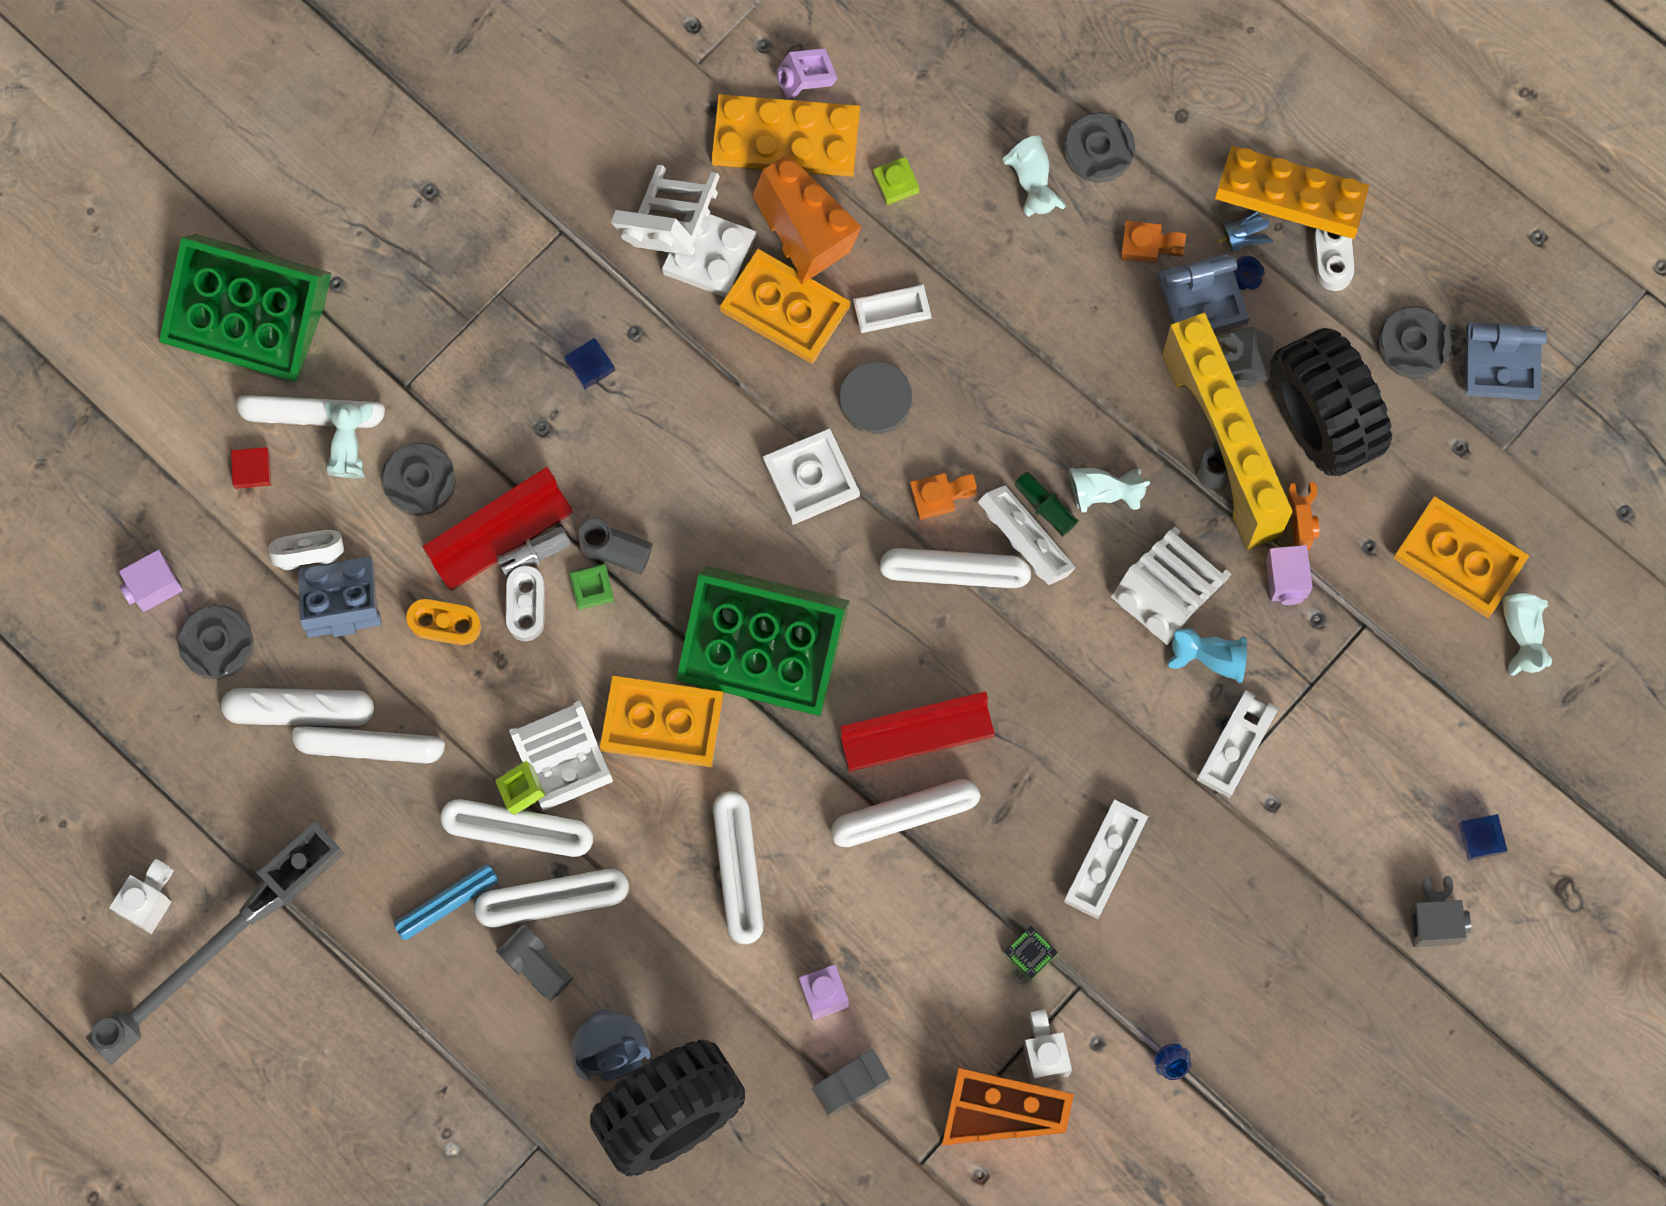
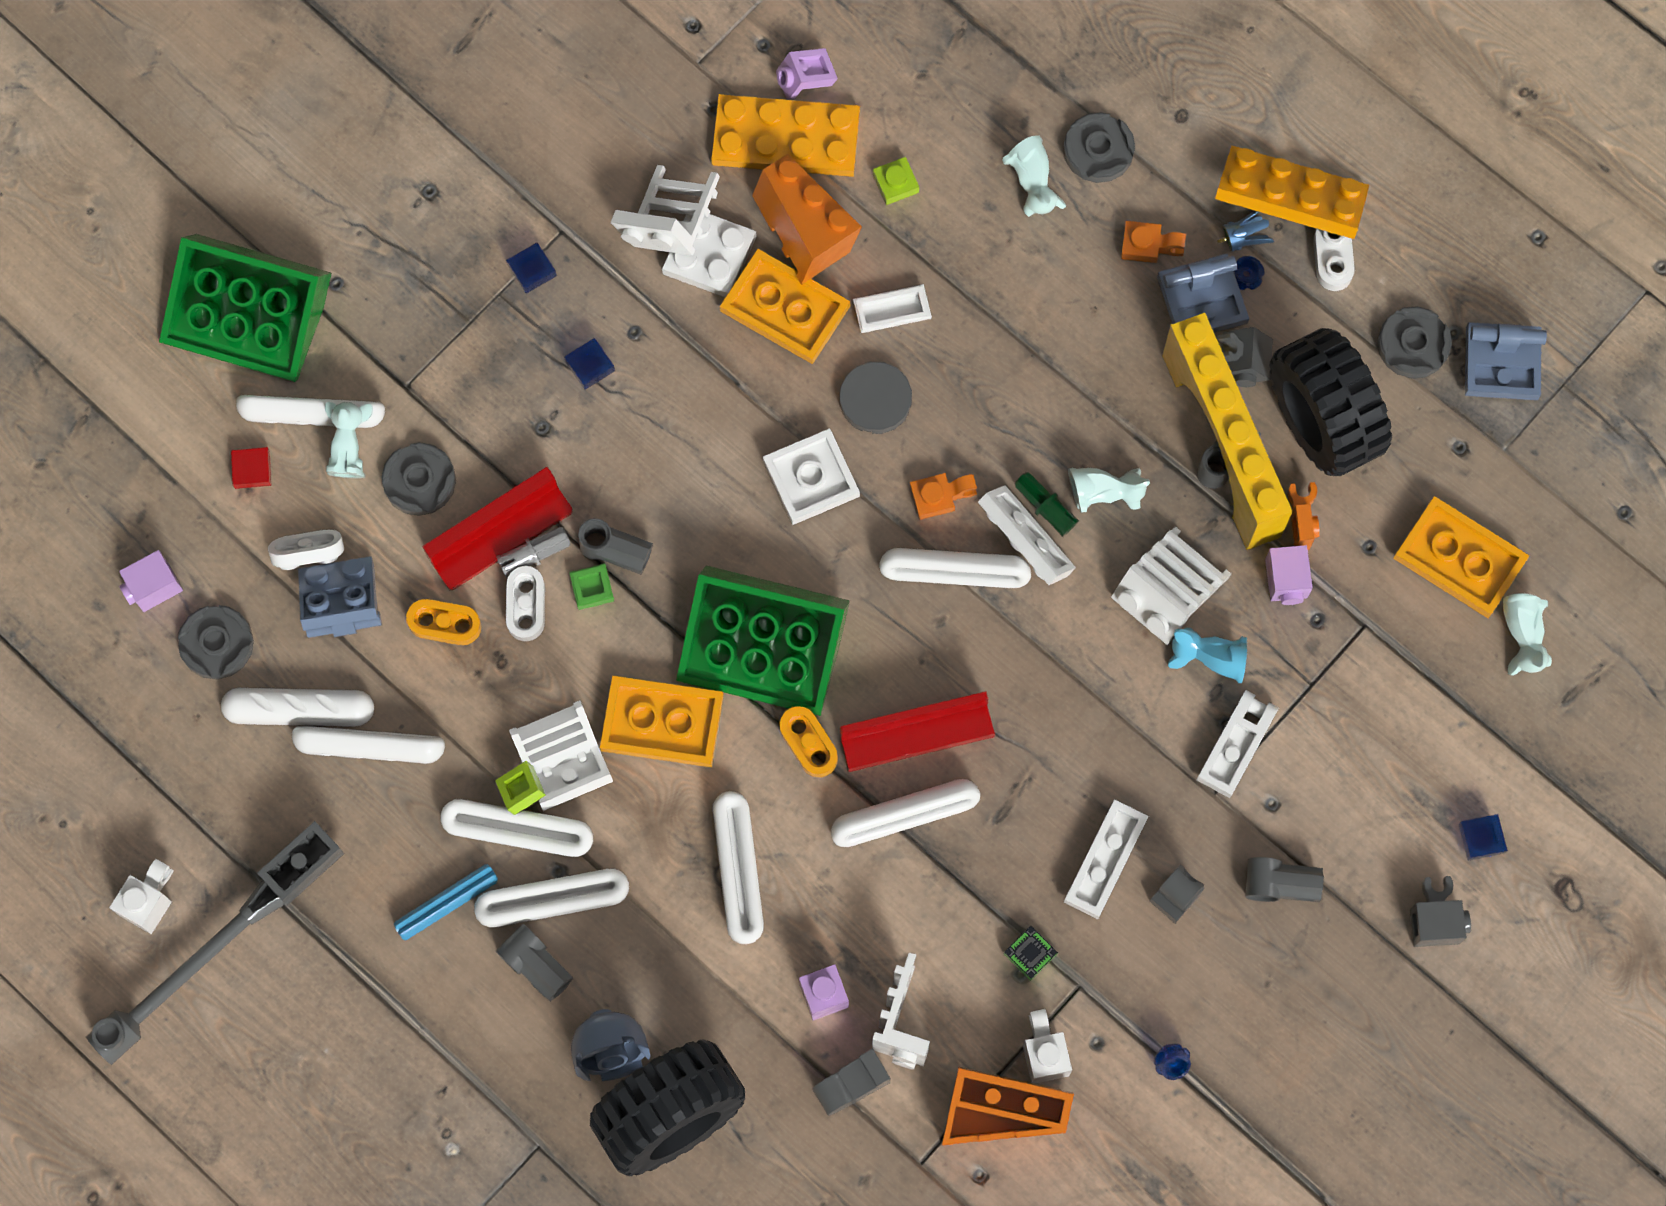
none -> clear blue plate [506,243,557,294]
none -> light orange plate [780,706,838,777]
none -> white plate [872,953,930,1069]
none -> dark grey leg [1150,864,1204,924]
none -> dark grey piece [1245,857,1324,902]

